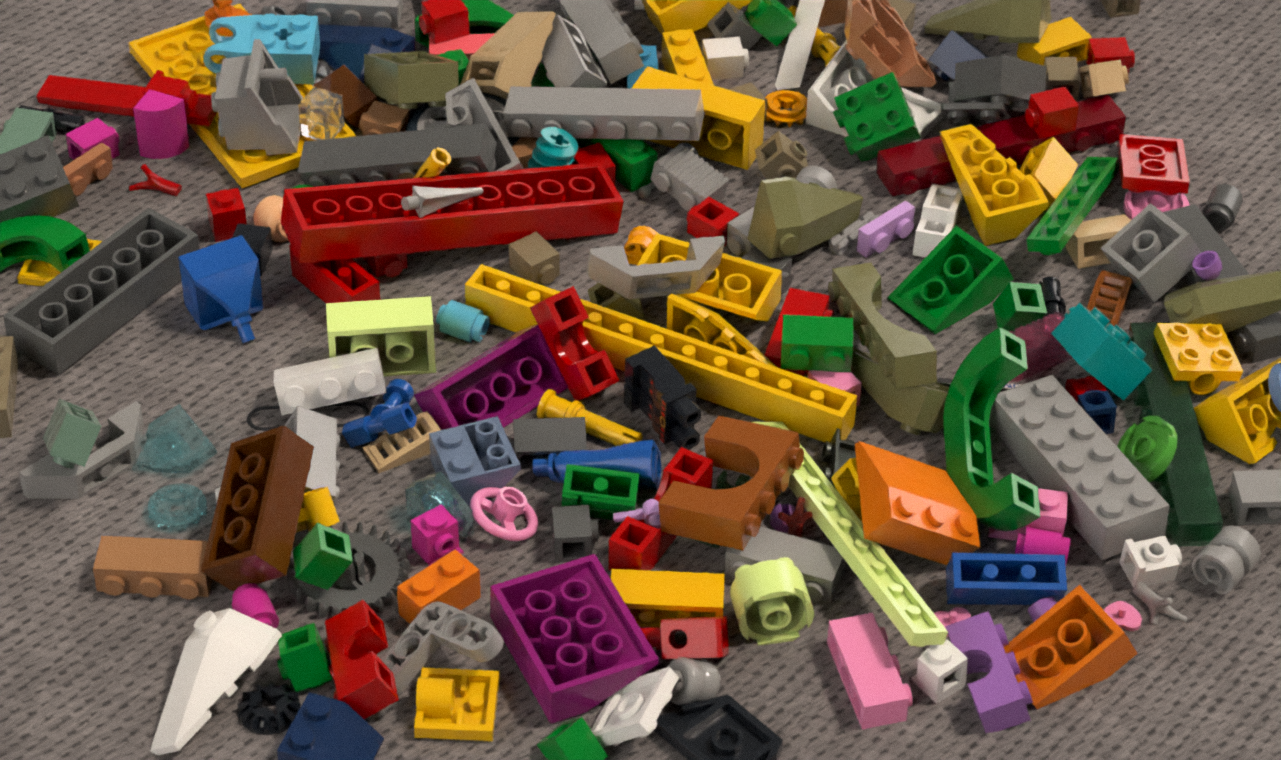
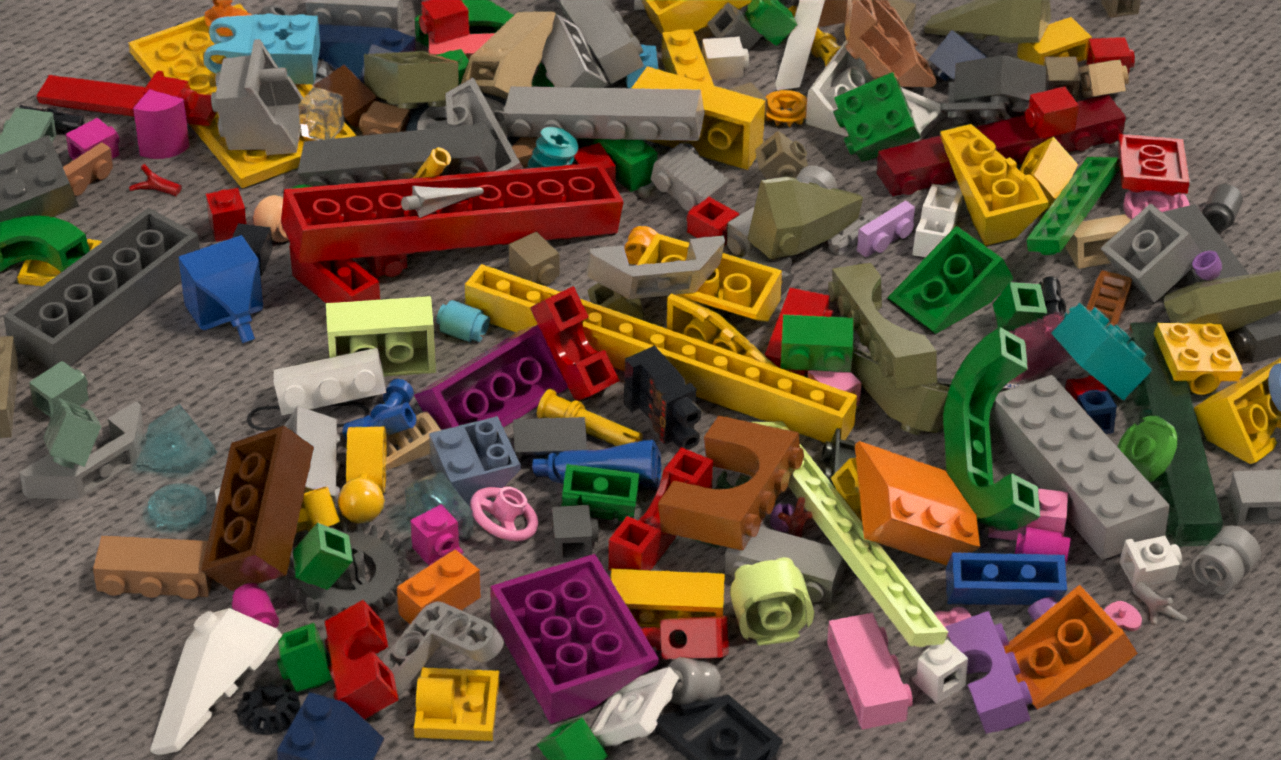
lavender hand [613,499,661,528] -> none
none -> sand green brick [29,361,89,418]
none -> yellow beam [338,426,387,524]

